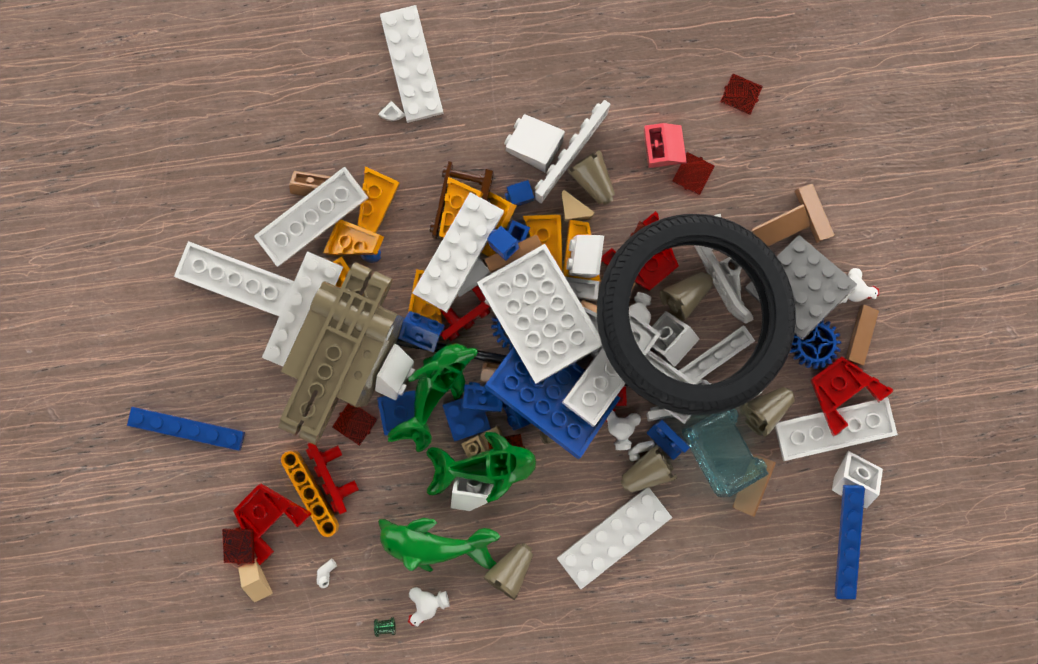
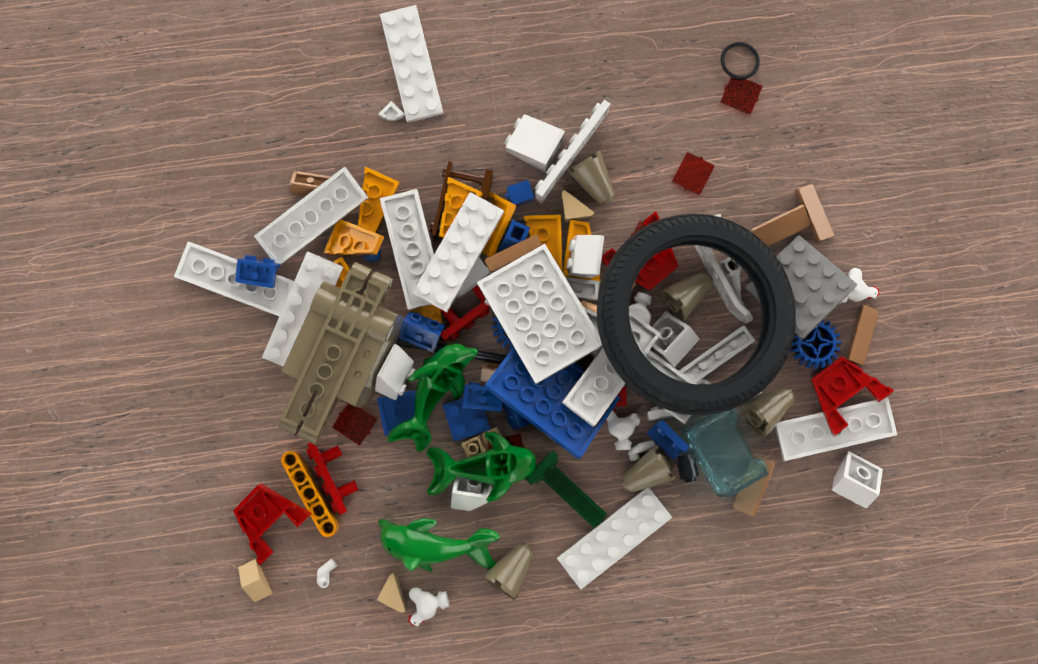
blue plate [127,407,245,451] -> none
clear red piece [222,527,255,565] -> none
clear green bush [374,617,396,637] -> none
blue brick [487,226,519,261] -> none
coral slope [644,123,686,168] -> none
blue plate [834,485,865,599] -> none
none -> blue bracket [235,255,280,288]
none -> tan slope [377,571,407,613]
none -> white plate [380,189,434,310]
none -> dark green bracket [526,449,608,528]
none -> black brick [676,453,699,483]
none -> black tyre [720,42,760,80]

